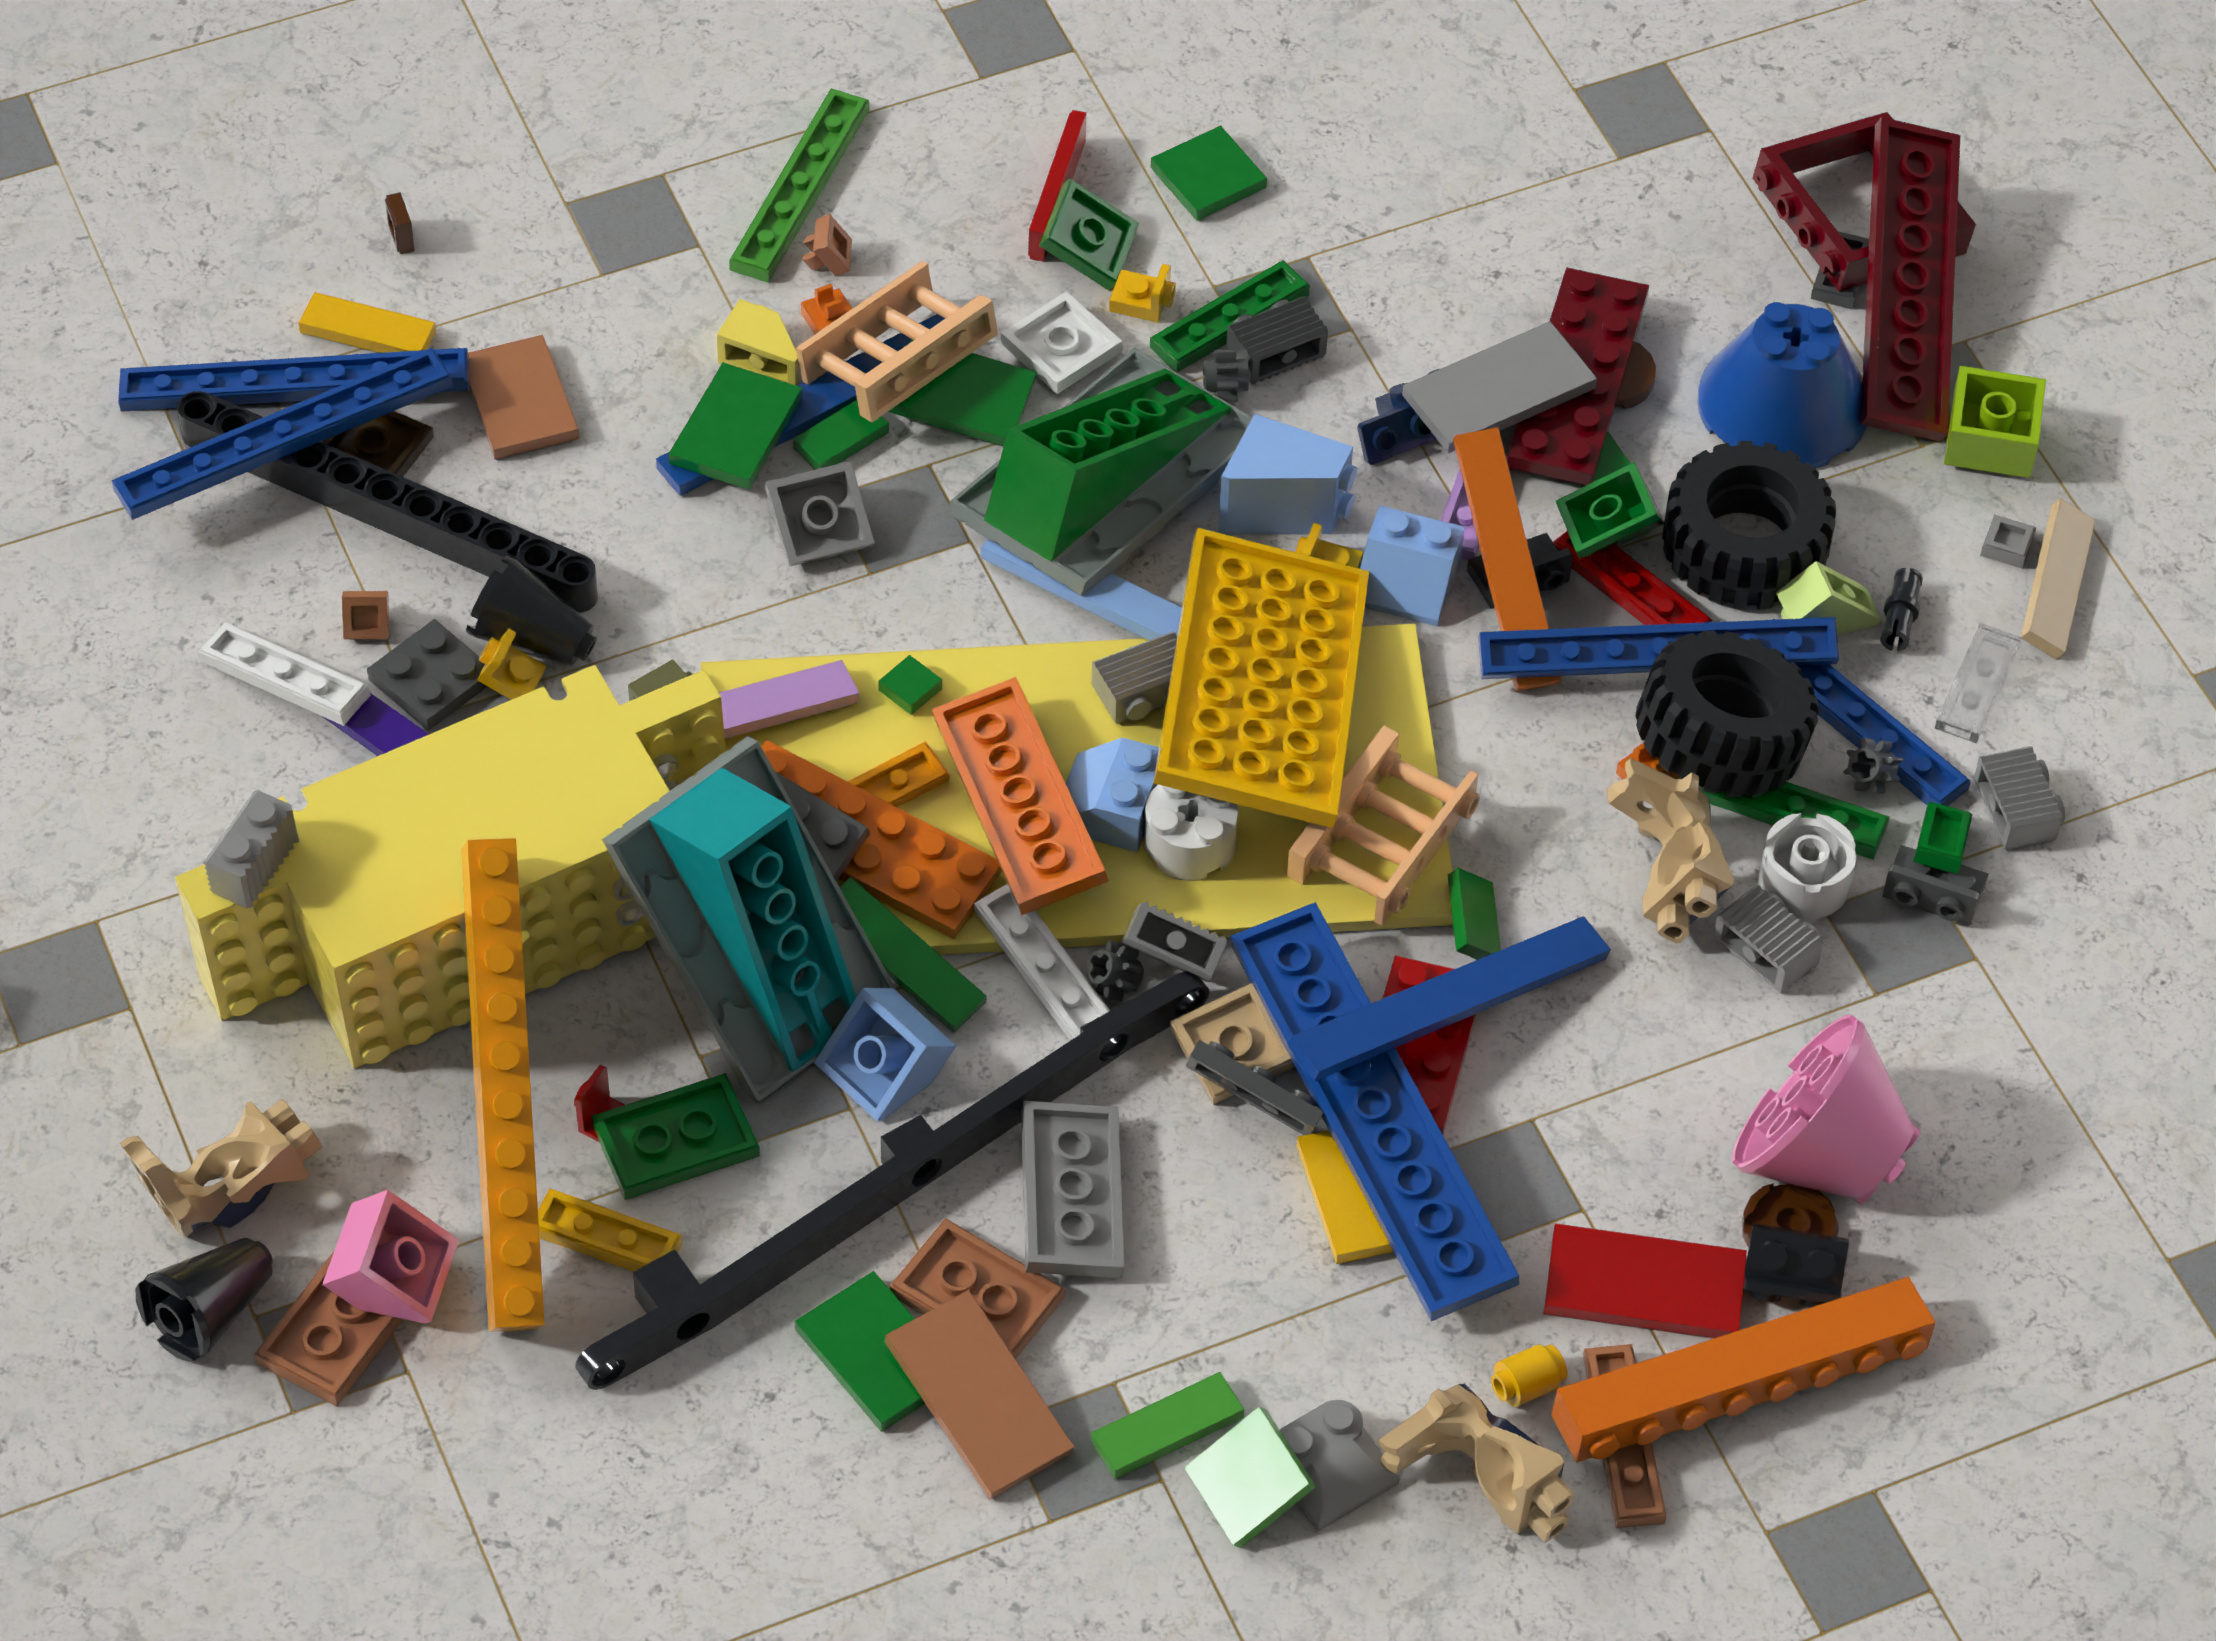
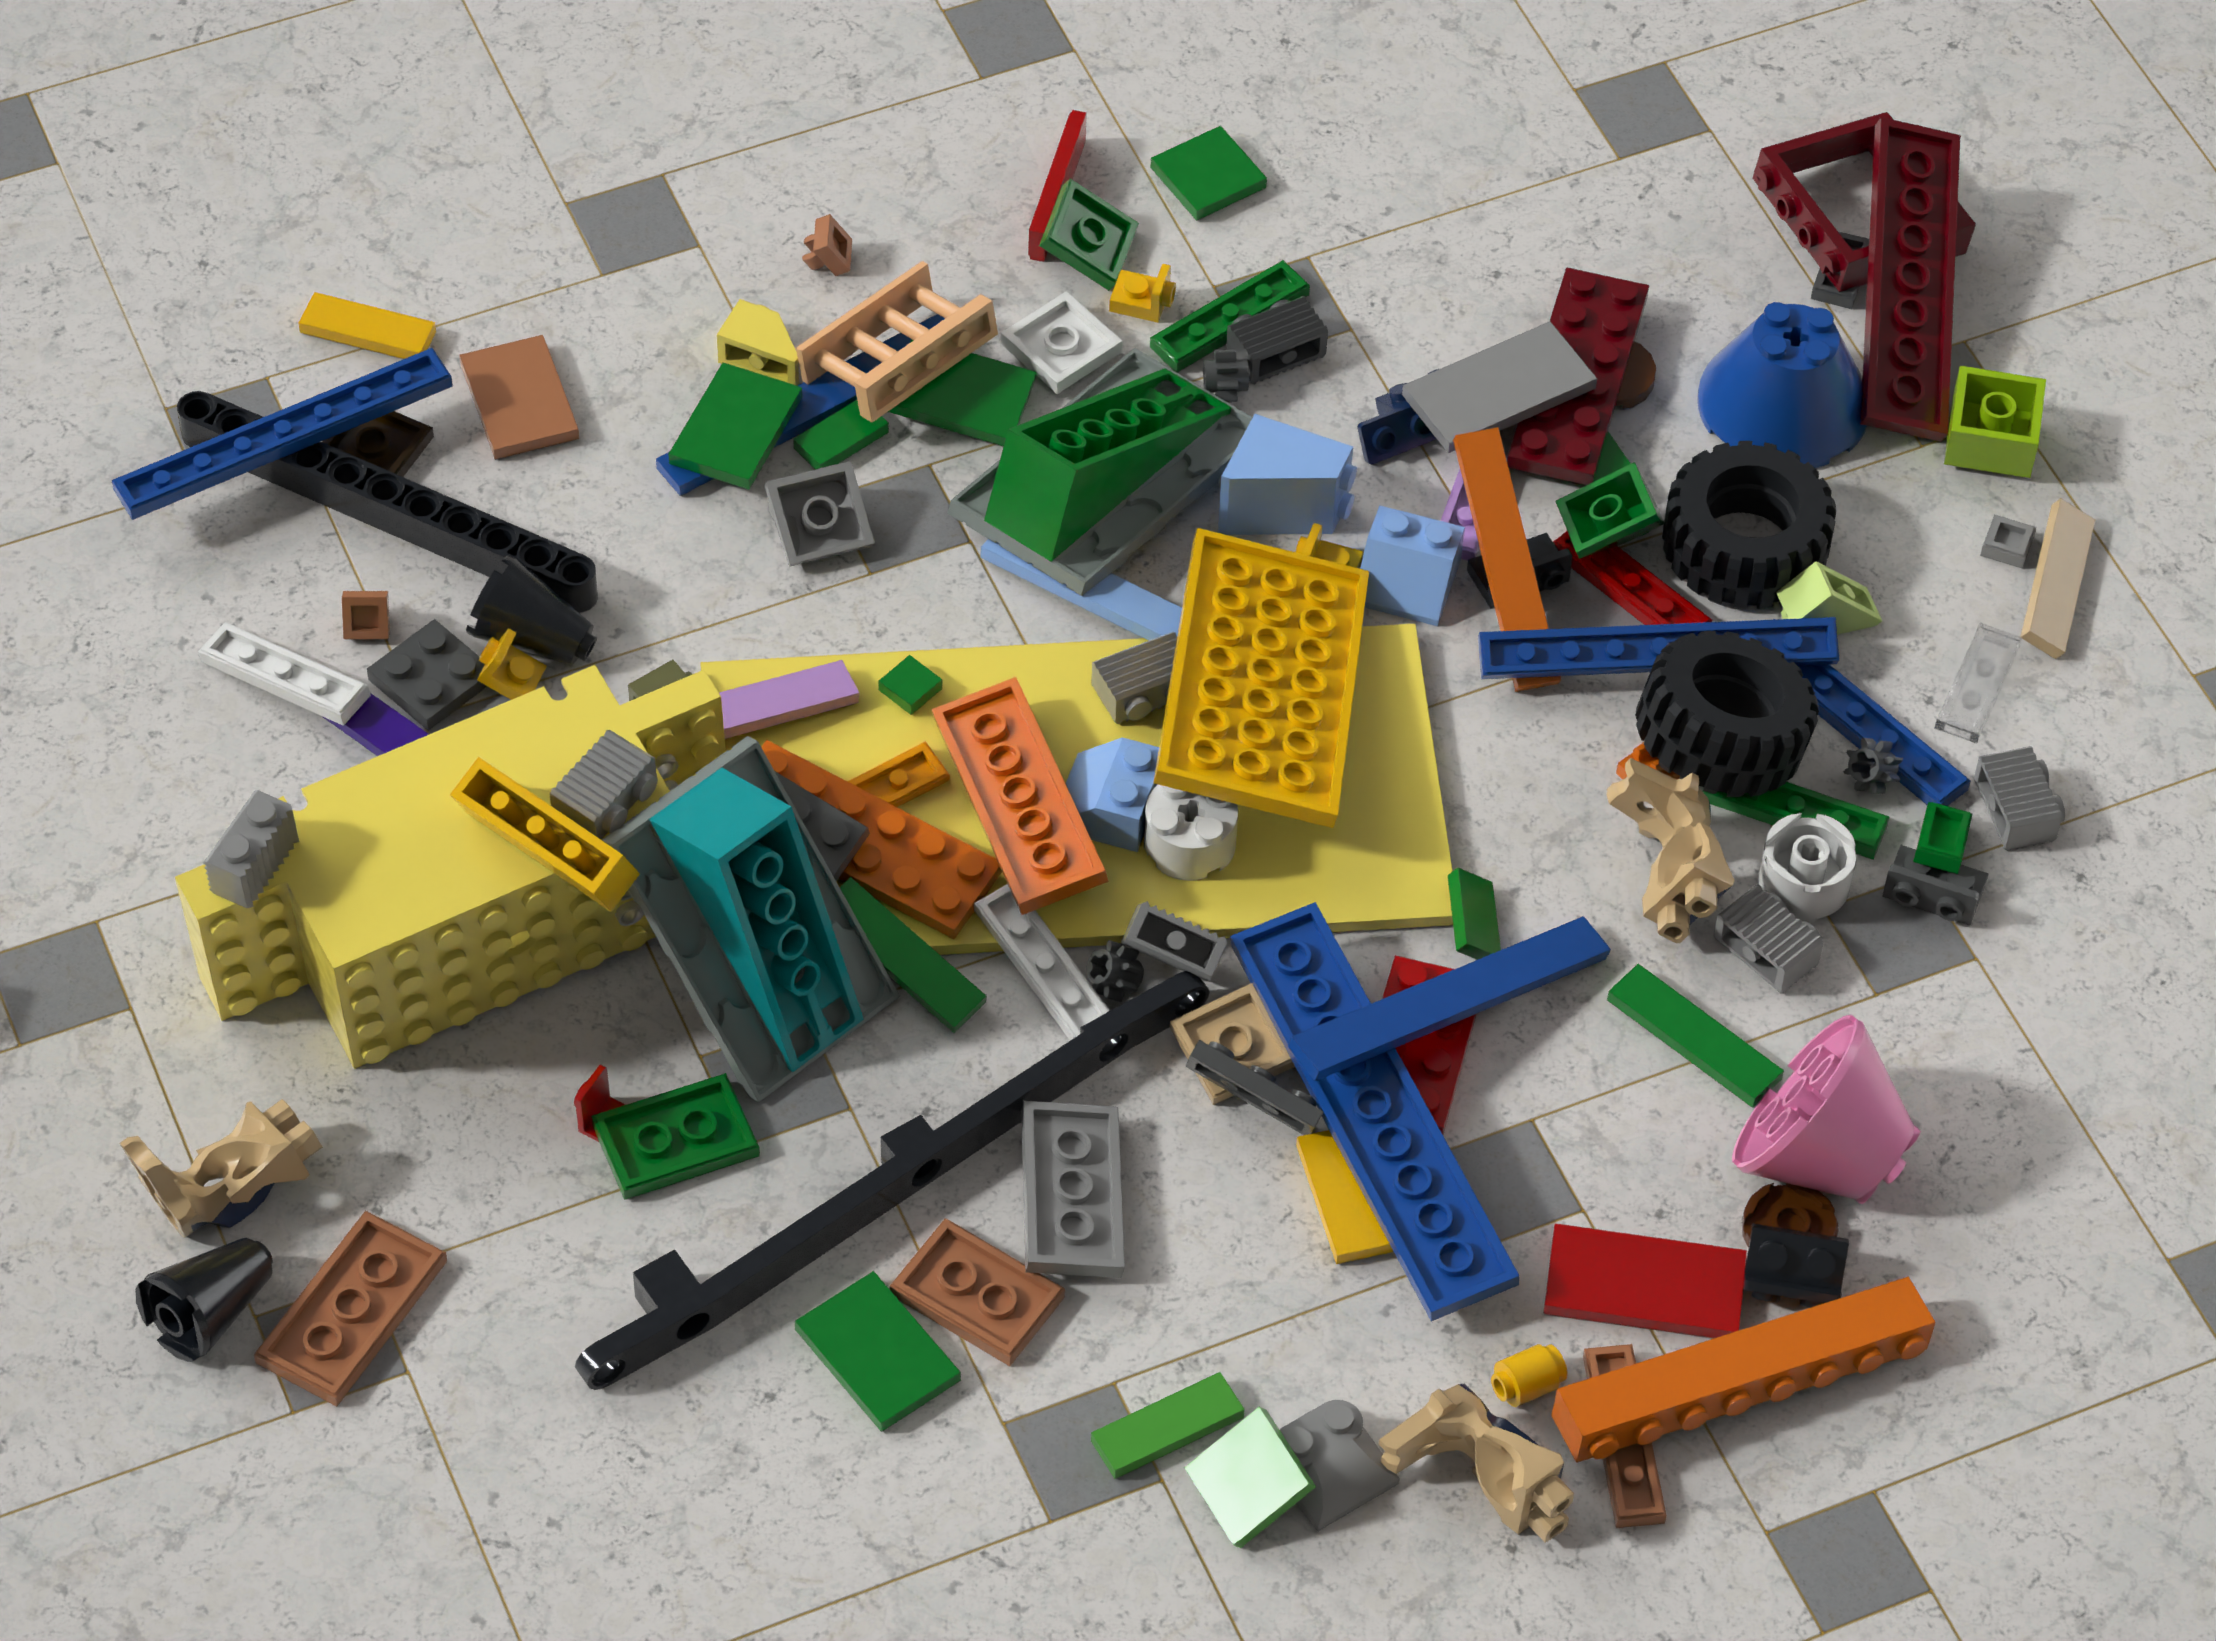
blue tile [118,348,469,411] -> none
bright pink slope [322,1190,459,1324] -> none
reddish brown tile [385,192,415,254] -> none
light orange brick [461,838,545,1332] -> none
yellow tile [538,1188,682,1272] -> none
bright green tile [729,88,869,283] -> none
orange tile [801,284,853,335] -> none
light blue slope [814,988,956,1122] -> none
nougat tile [884,1290,1074,1500] -> none
light nougat fence [1287,726,1480,926] -> none
black pin [1880,568,1923,651] -> none
none -> yellow brick [450,757,640,912]
none -> light grey brick [550,730,658,839]
none -> green tile [1607,963,1784,1108]

